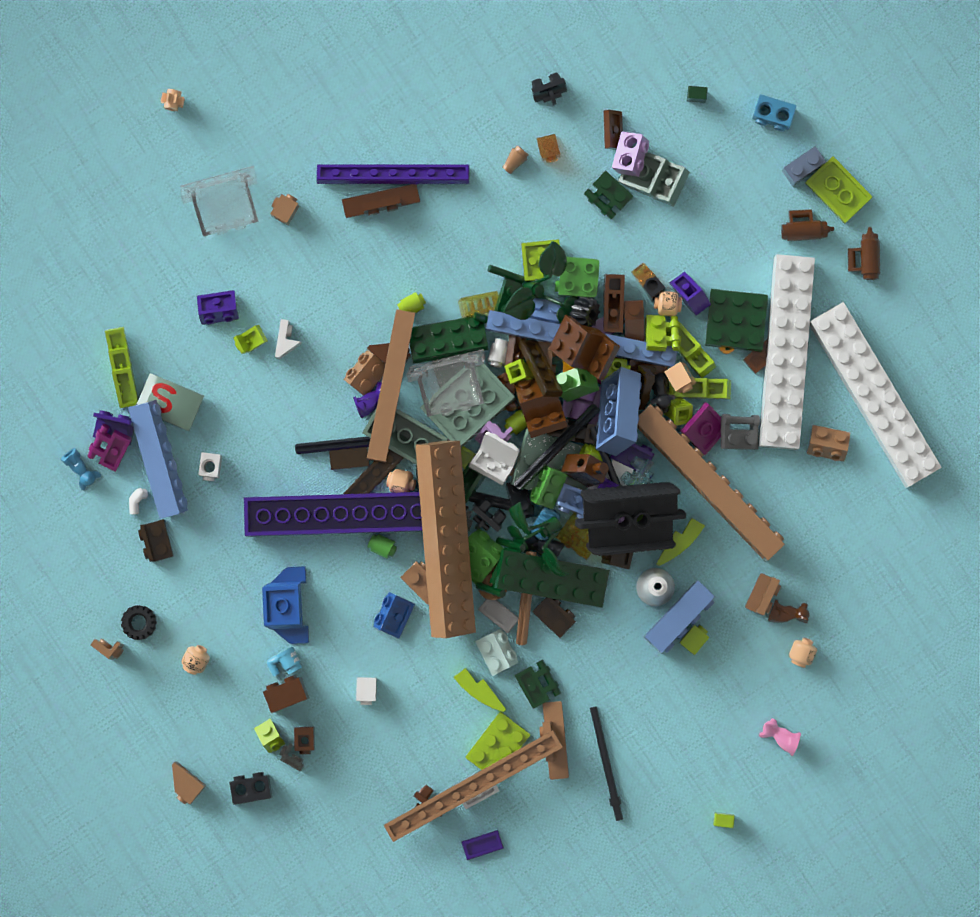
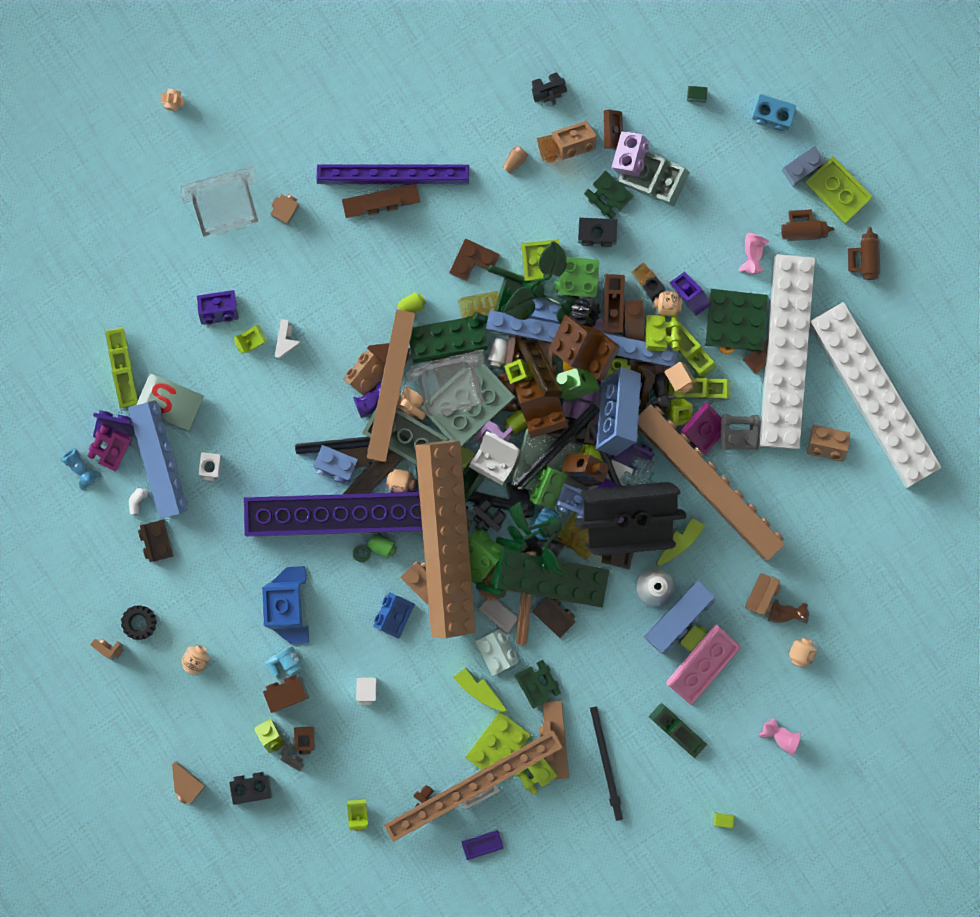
none -> medium blue bracket [313,445,358,484]
none -> lime bracket [347,799,368,831]
none -> dark green bush [353,545,370,562]
none -> light nougat piece [397,386,426,421]
none -> reddish brown plate [449,238,500,281]
none -> lime plate [514,757,559,795]
none -> medium nougat bracket [552,121,597,160]
none -> black brick [578,217,618,247]
none -> dark green slope [649,703,708,759]
none -> bright pink tile [666,624,741,706]
none -> bright pink animal [739,233,769,274]

